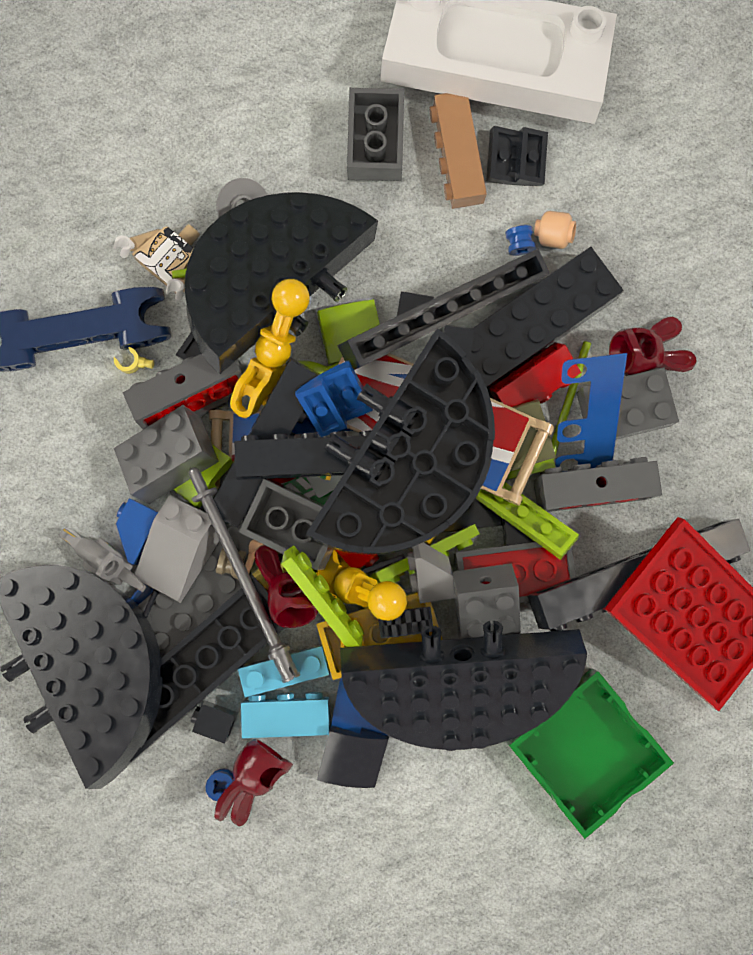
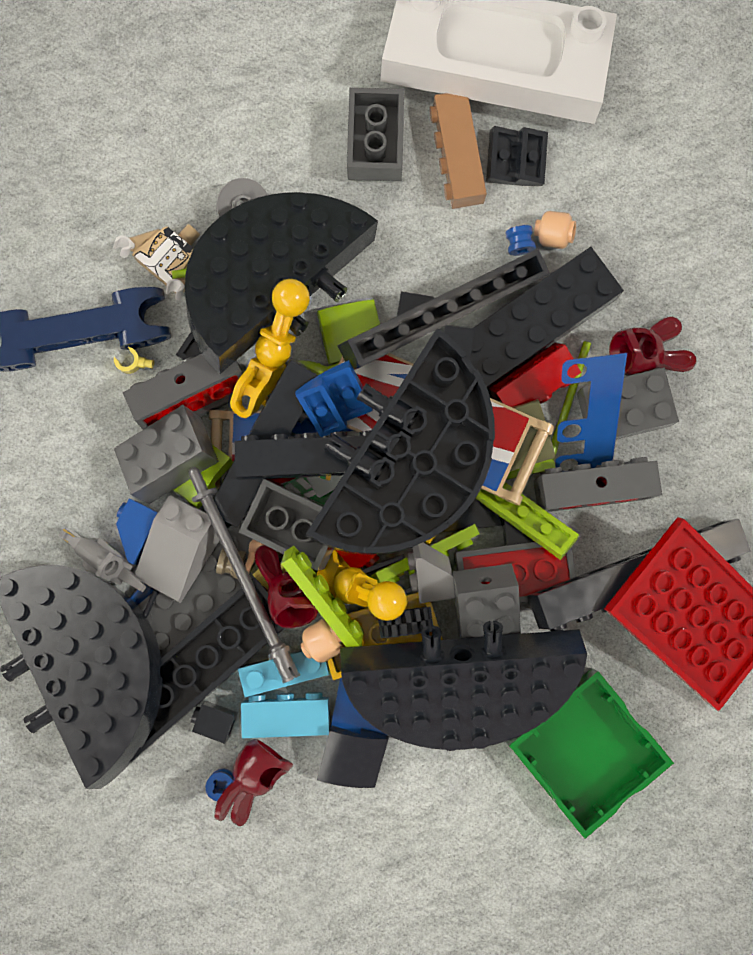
none -> light nougat head [301,619,344,663]

